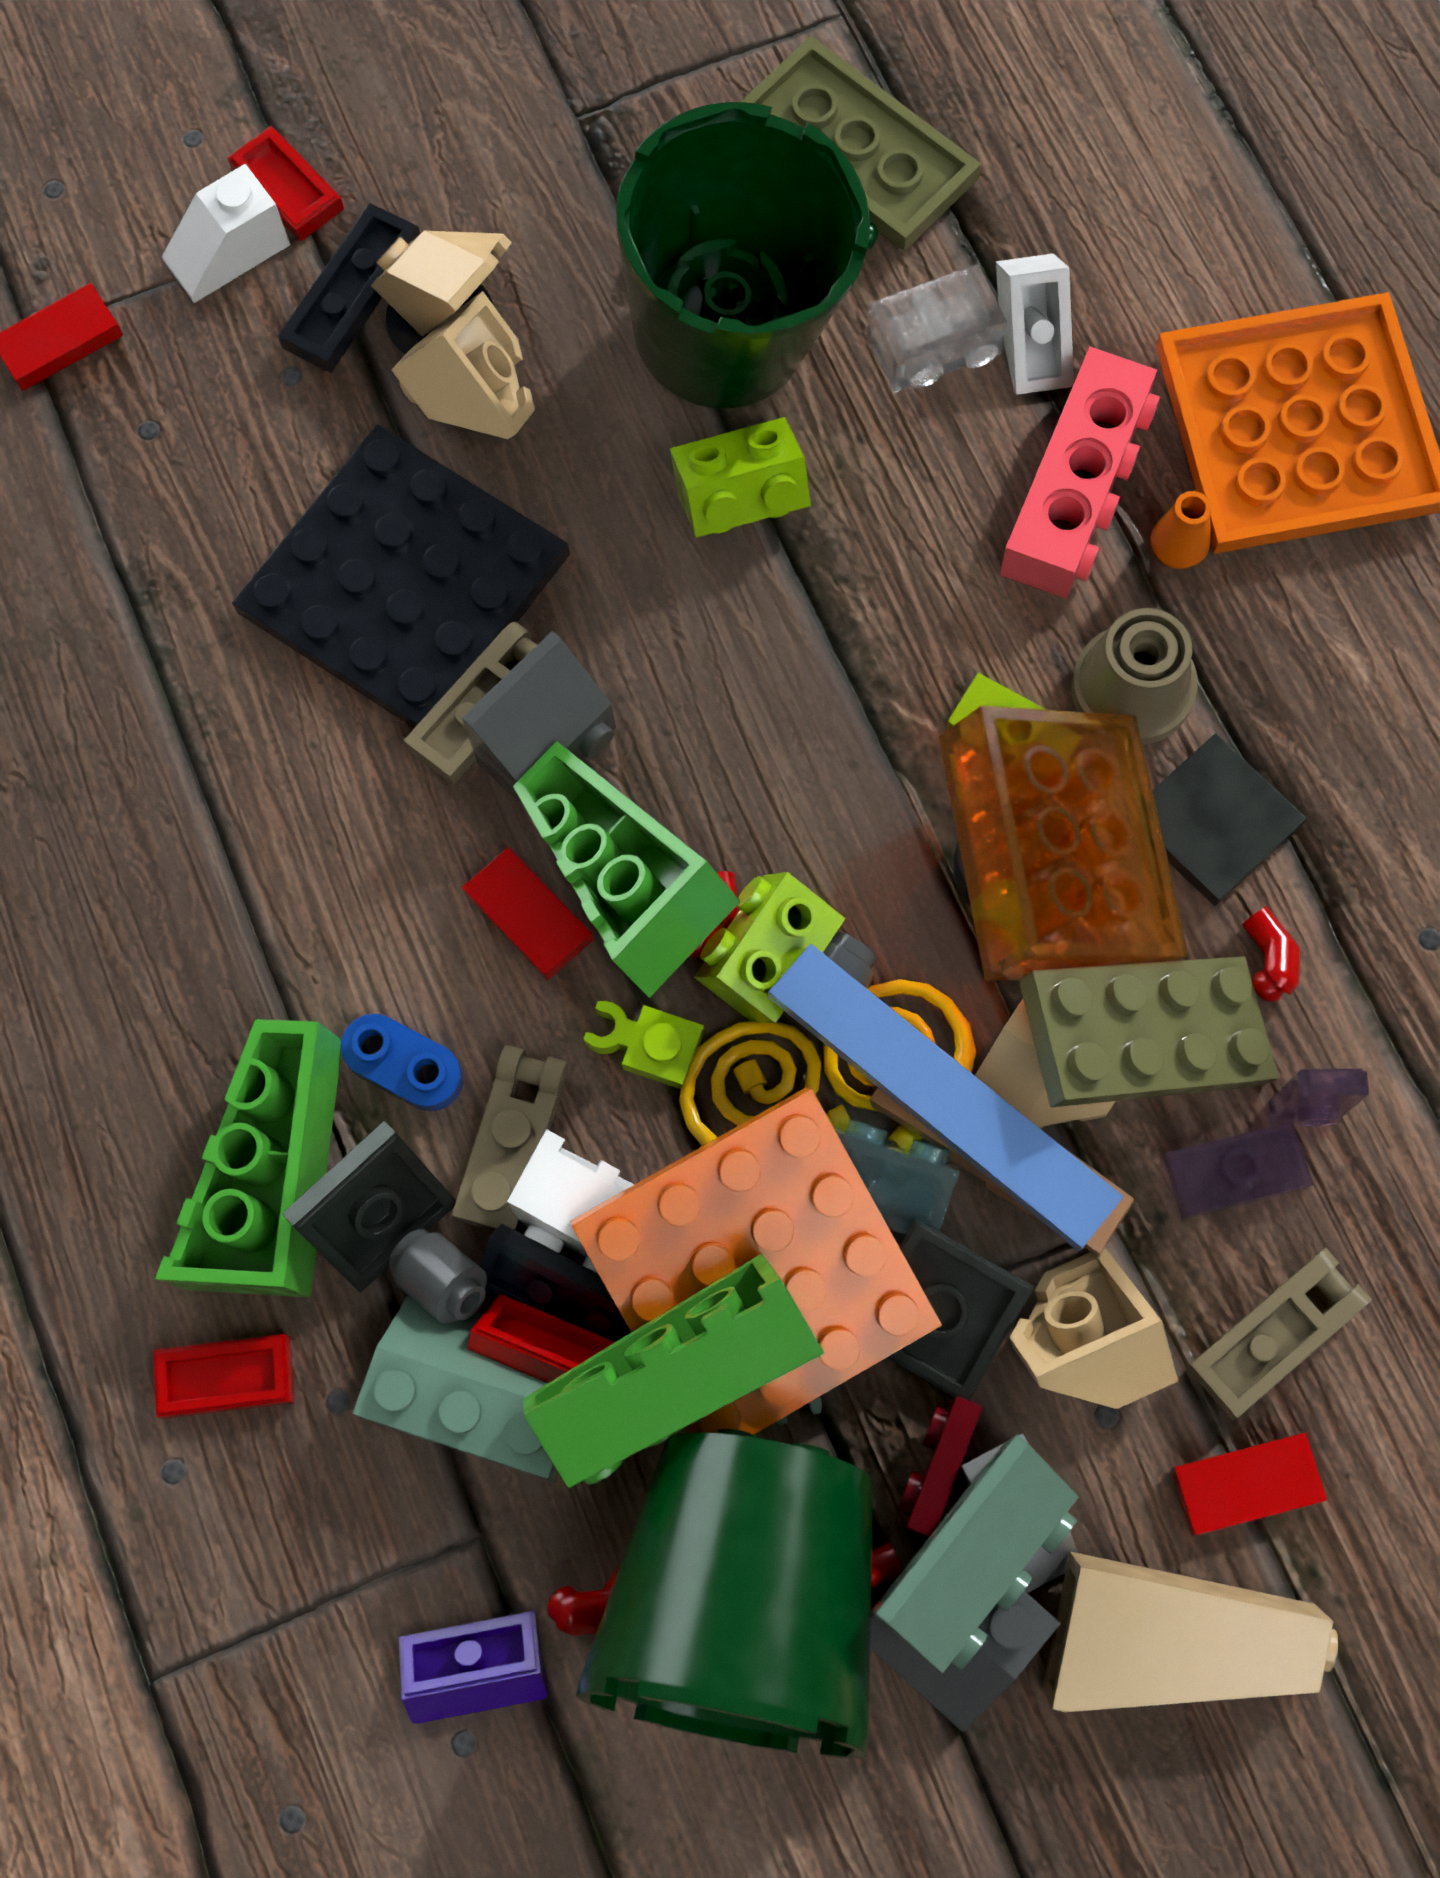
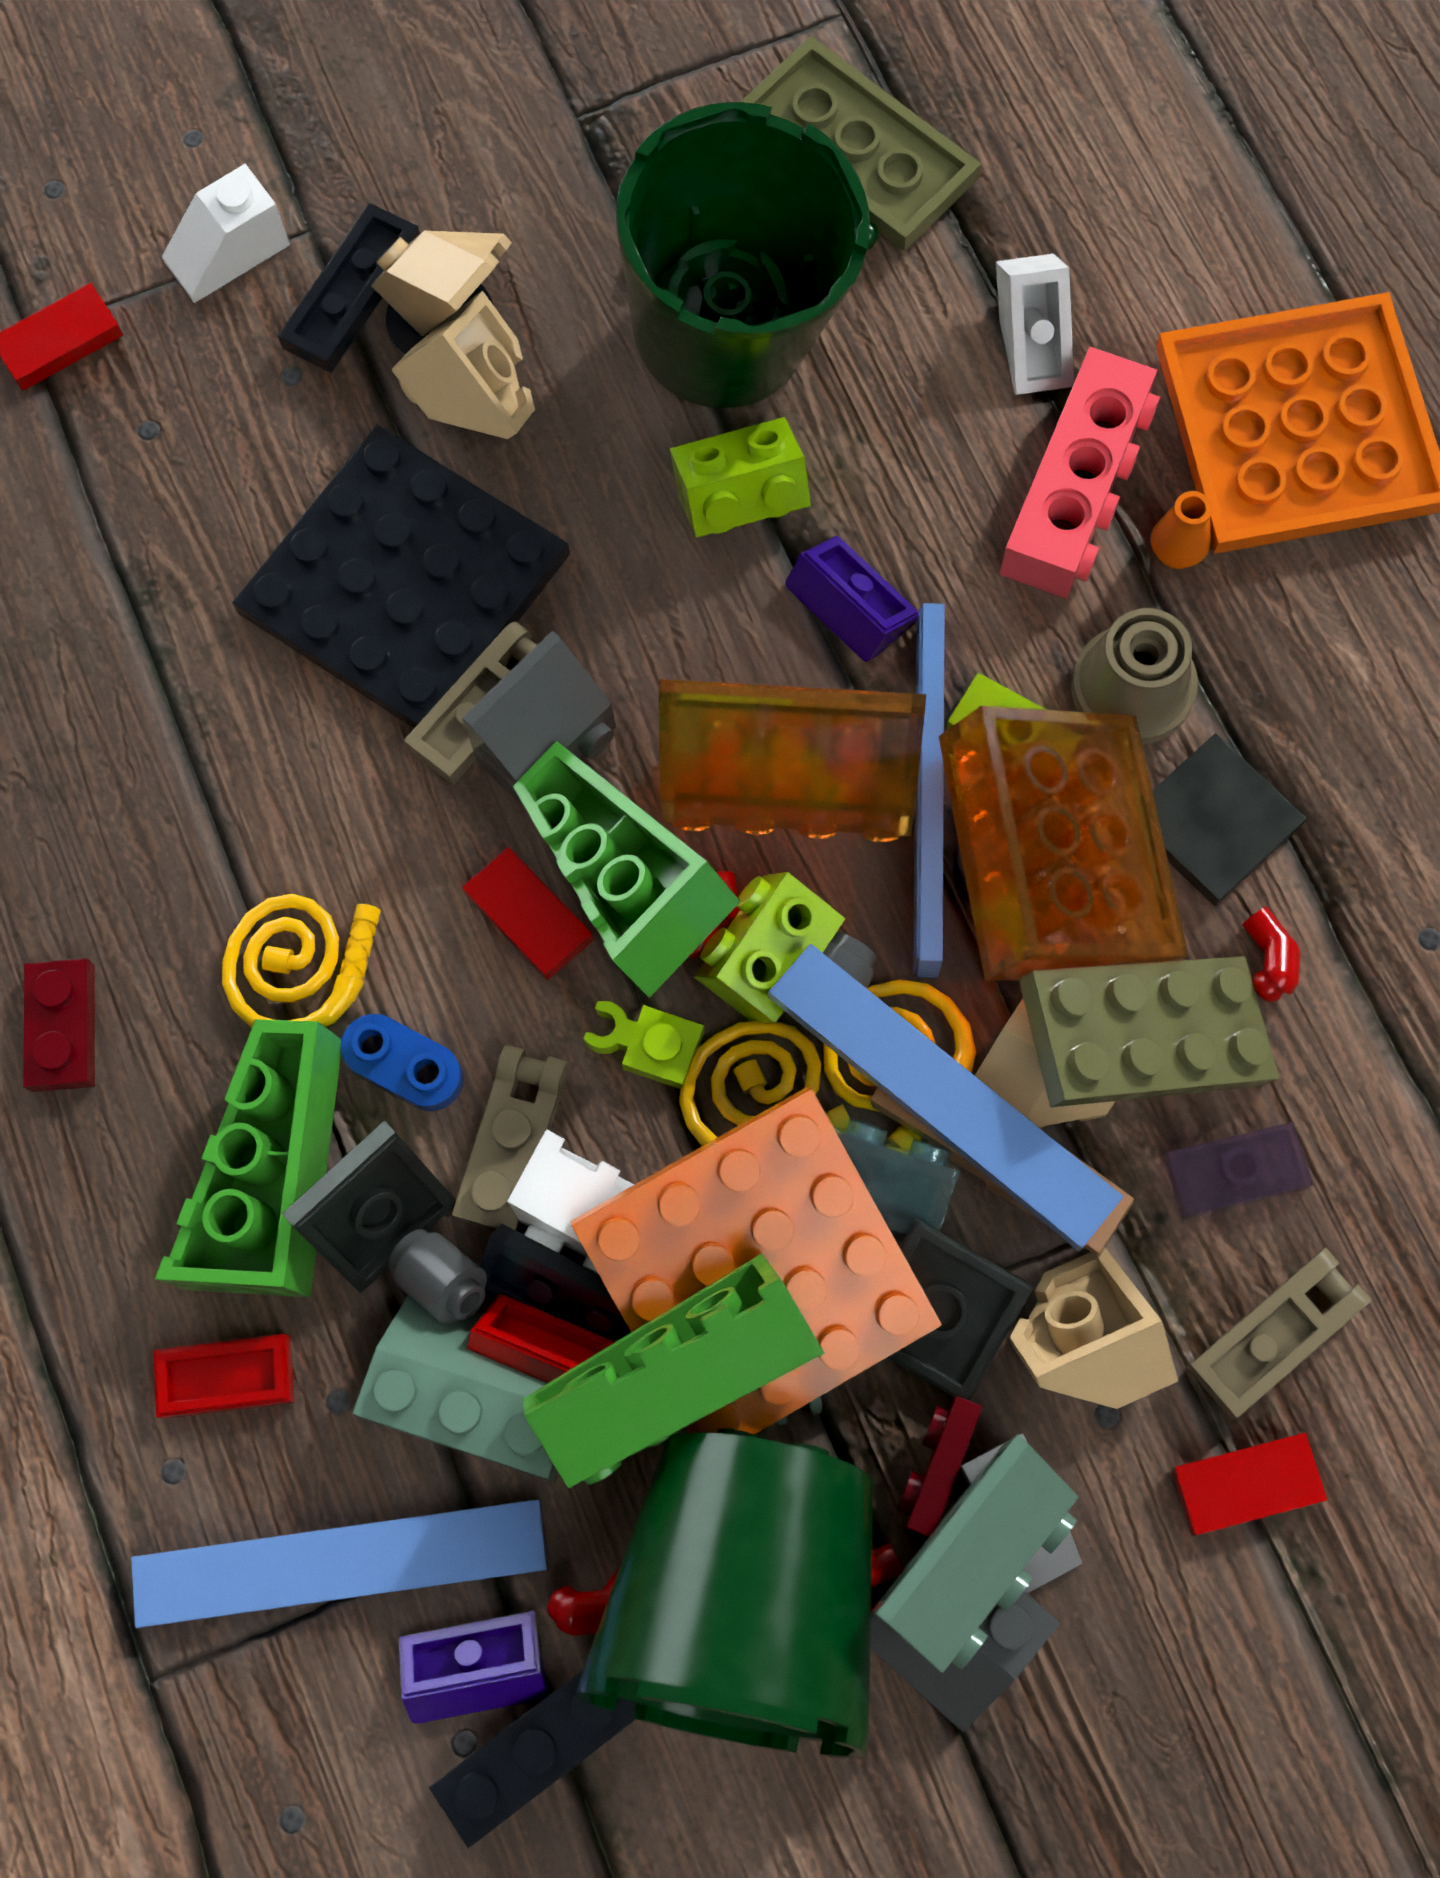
red tile [227,126,344,242] -> none
clear brick [867,264,1007,392] -> none
tan slope [1042,1551,1338,1712] -> none
clear purple plate [1269,1069,1369,1127] -> none
none -> dark red plate [23,958,95,1092]
none -> medium blue tile [131,1500,549,1628]
none -> yellow piece [222,894,381,1028]
none -> black plate [428,1670,637,1849]
none -> clear orange slope [659,679,926,842]
none -> dark purple slope [785,536,919,662]
none -> medium blue tile [913,603,945,978]

